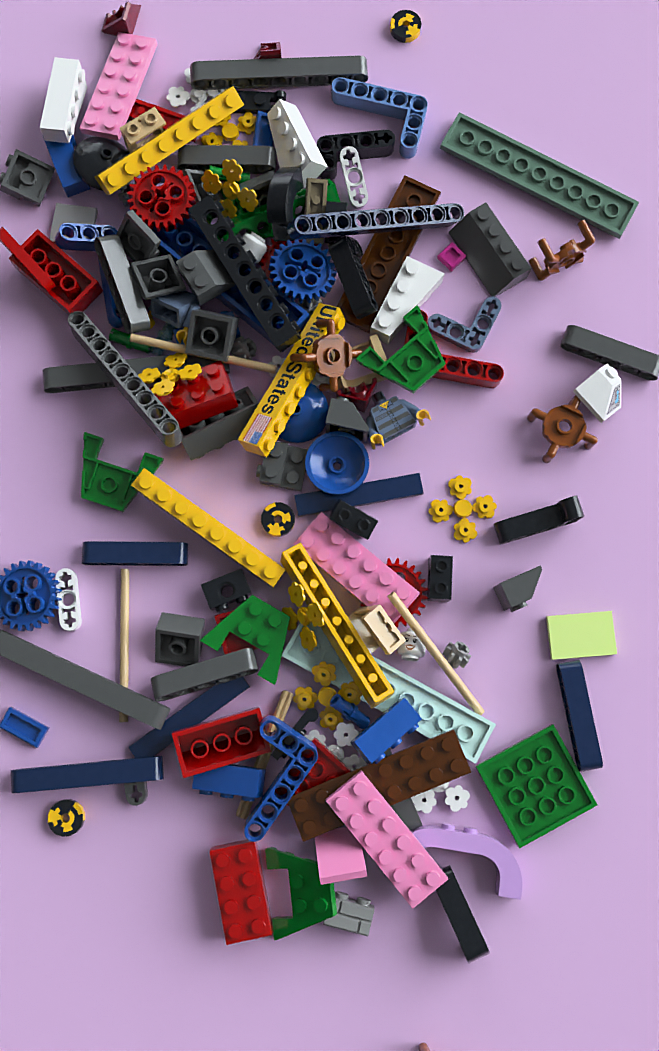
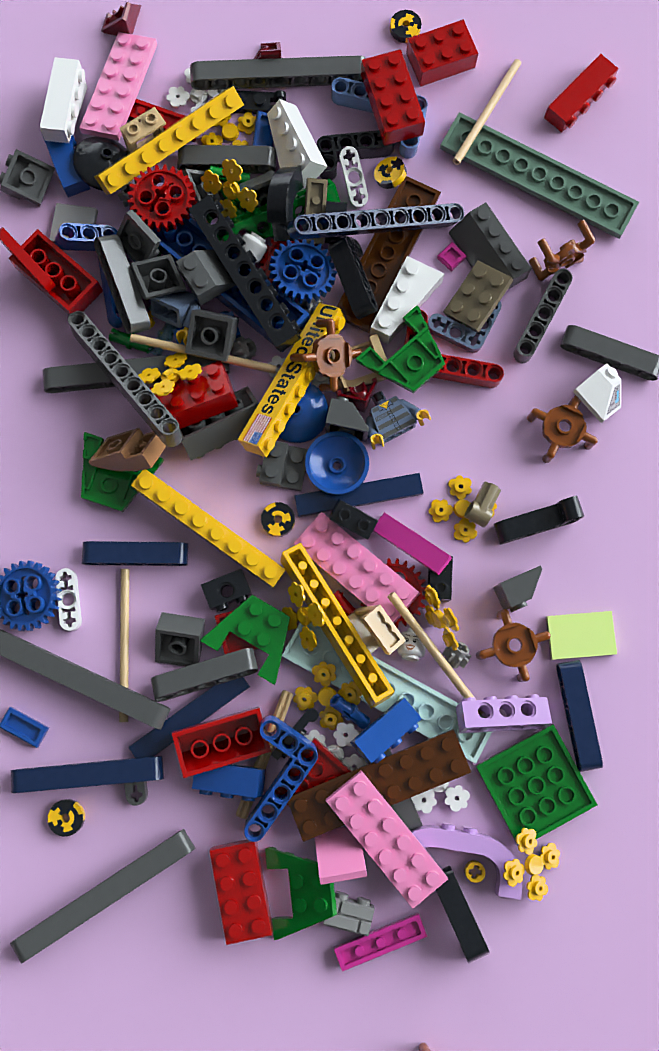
none -> dark grey beam [10,829,195,964]
none -> medium nougat slope [89,428,166,471]
none -> red pin [334,589,356,616]
none -> dark pink plate [334,913,427,972]
none -> red brick [361,49,425,146]
none -> dark pink tile [373,512,452,575]
none -> yellow piece [374,157,407,189]
none -> red brick [406,19,479,87]
none -> yellow plant [425,585,459,651]
none -> dark tan plate [443,260,513,333]
none -> tan piece [452,59,521,165]
none -> lavender brick [456,694,552,733]
none -> dark tan piece [464,481,501,528]
none -> yellow bush [464,860,486,883]
none -> dark orange plate [476,609,551,682]
none -> yellow plant [503,828,560,901]
none -> dark grey beam [513,269,573,363]
none -> red brick [544,54,619,133]

